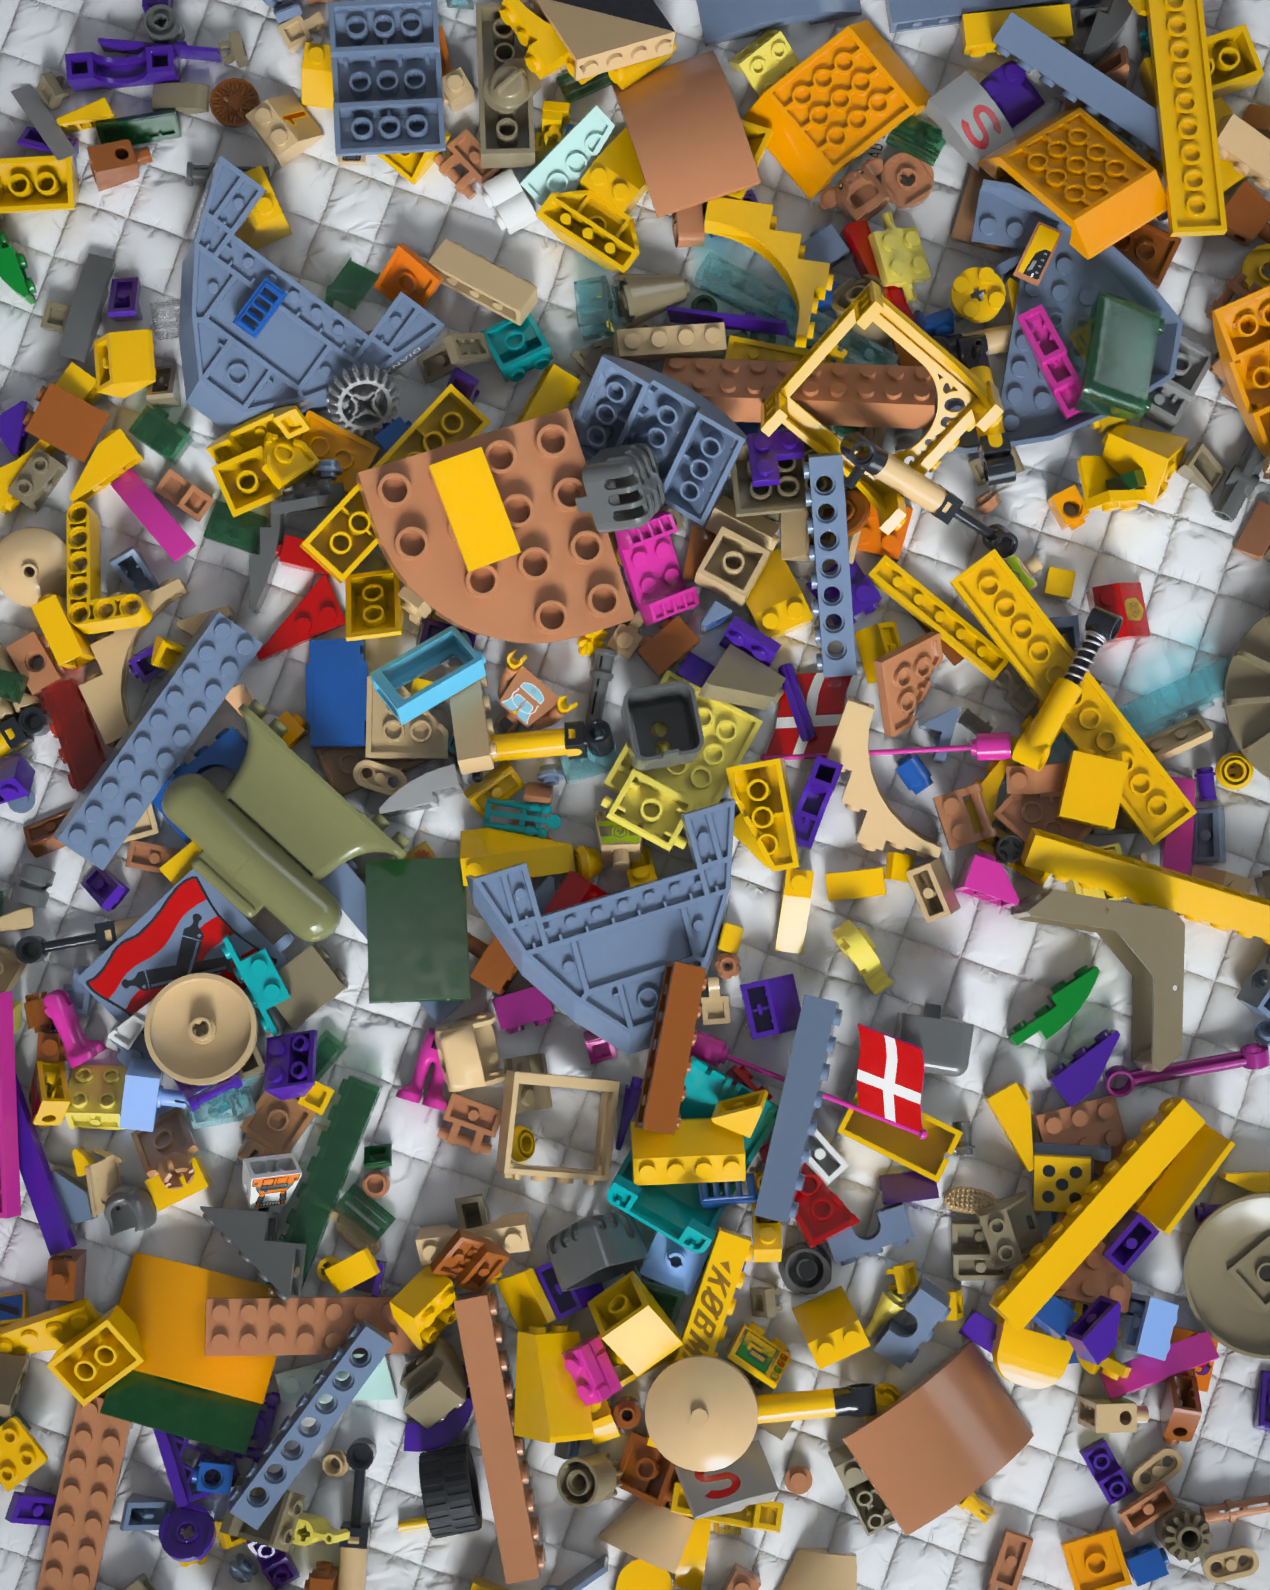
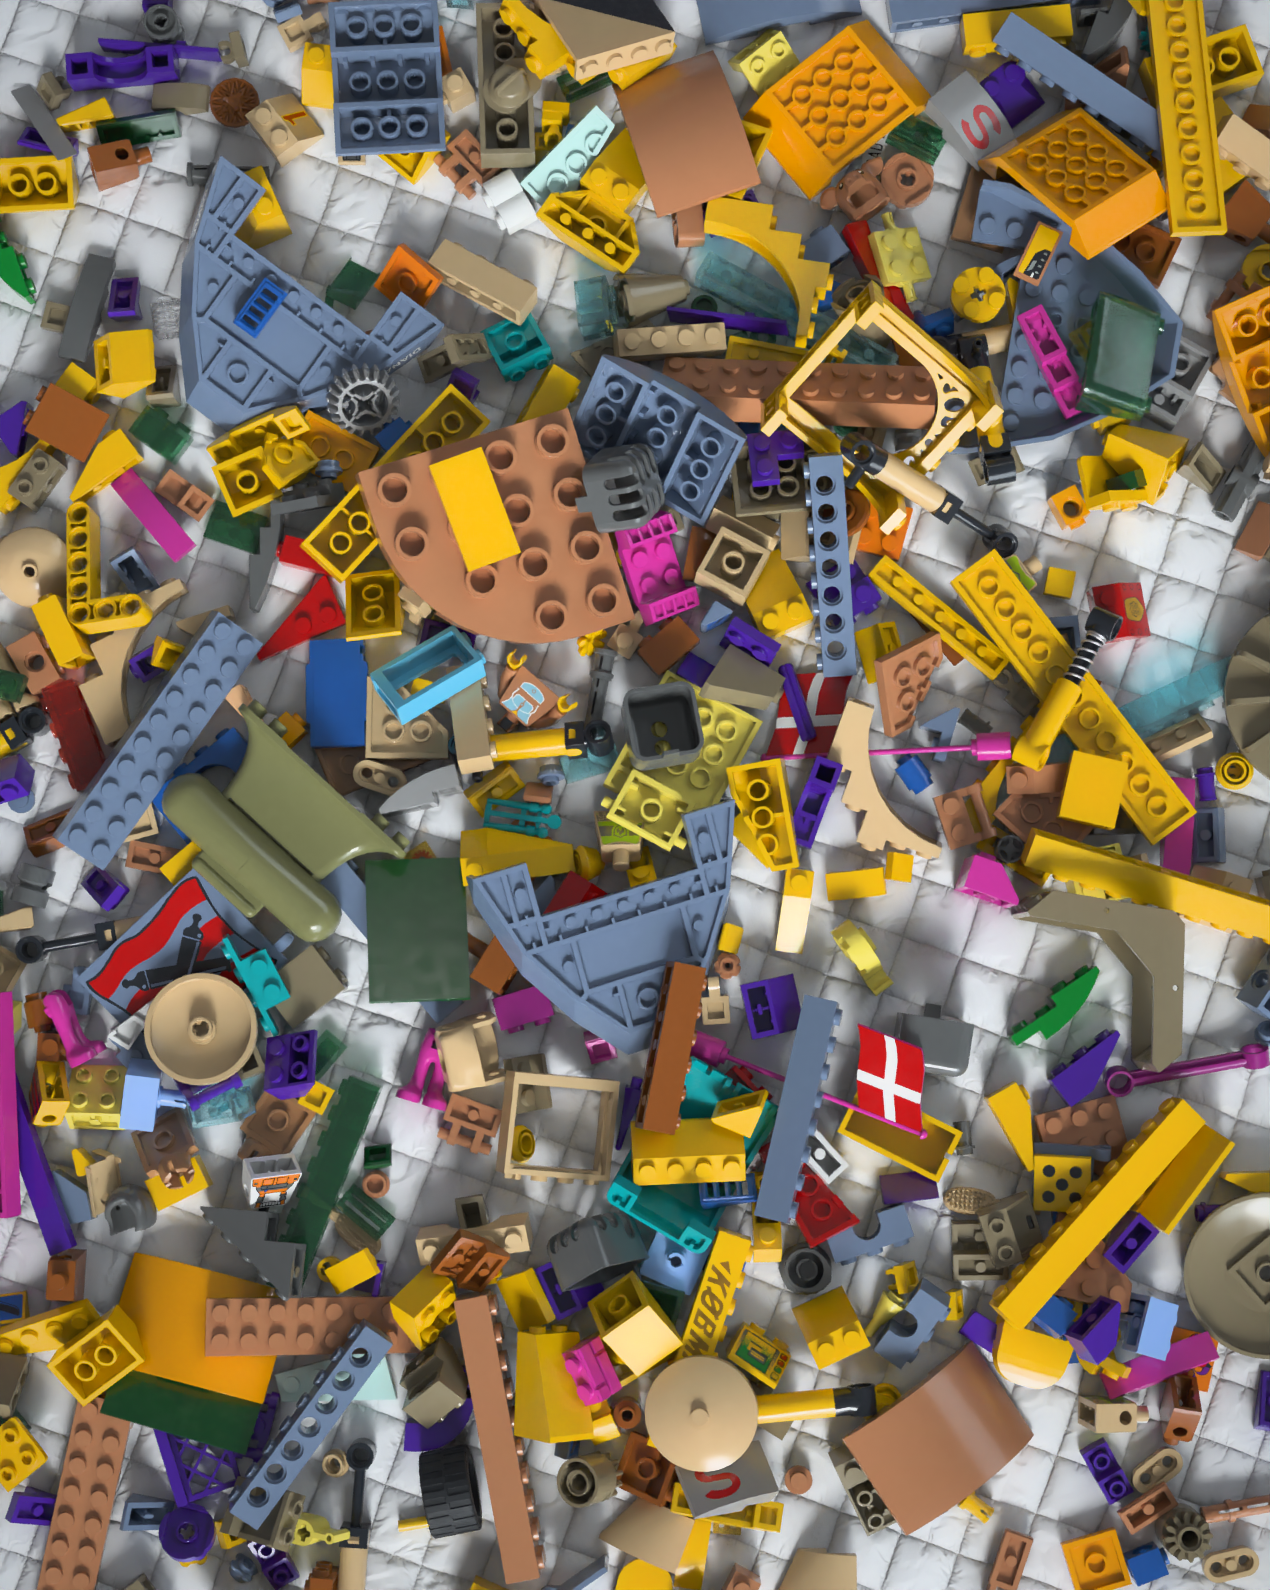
blue brick [192,1458,235,1494] -> none
dark tan tile [750,1287,783,1318] -> none
tan brick [906,857,961,923] -> none
nougat plate [975,490,1001,515] -> none

